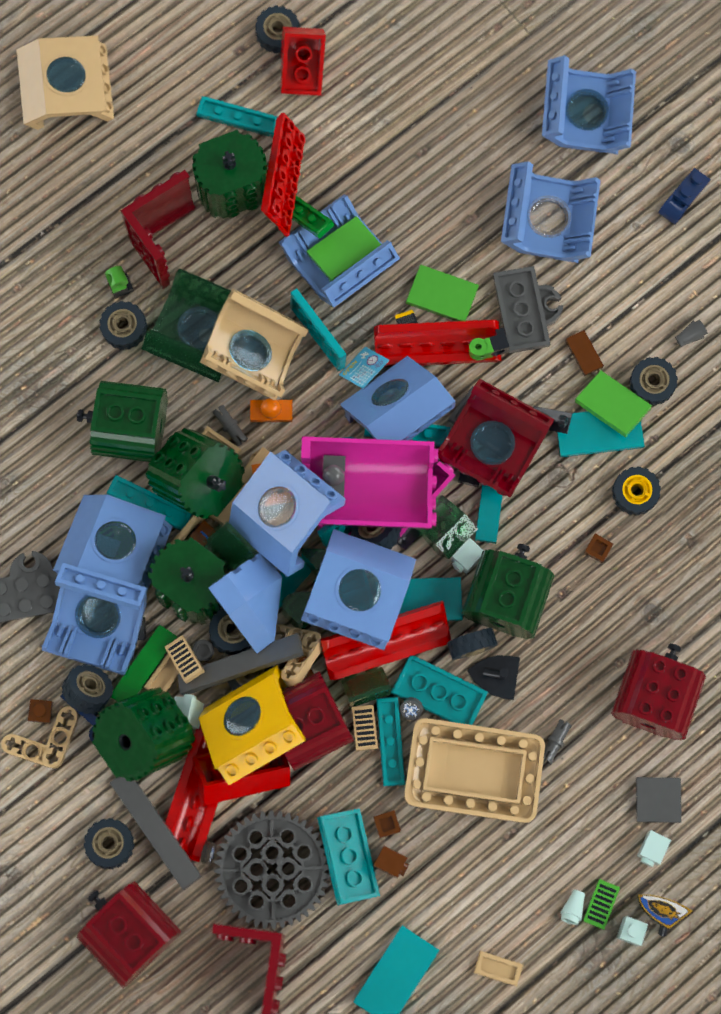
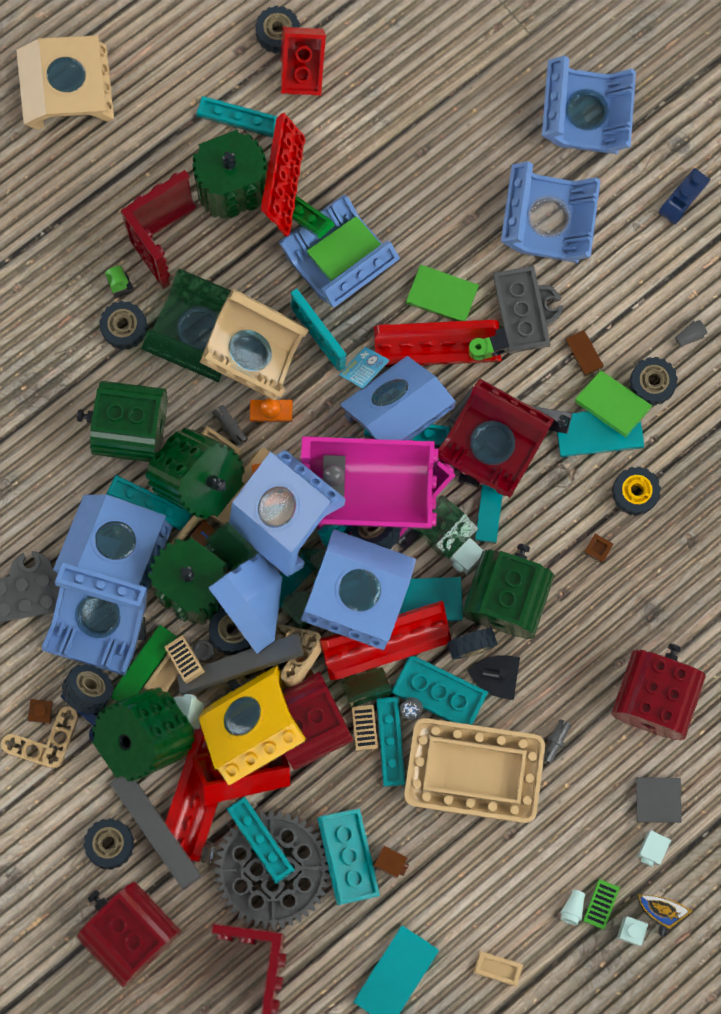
reddish brown plate [373,810,401,838] -> none
sticker [395,310,418,324] -> none
none -> teal tile [226,796,295,884]

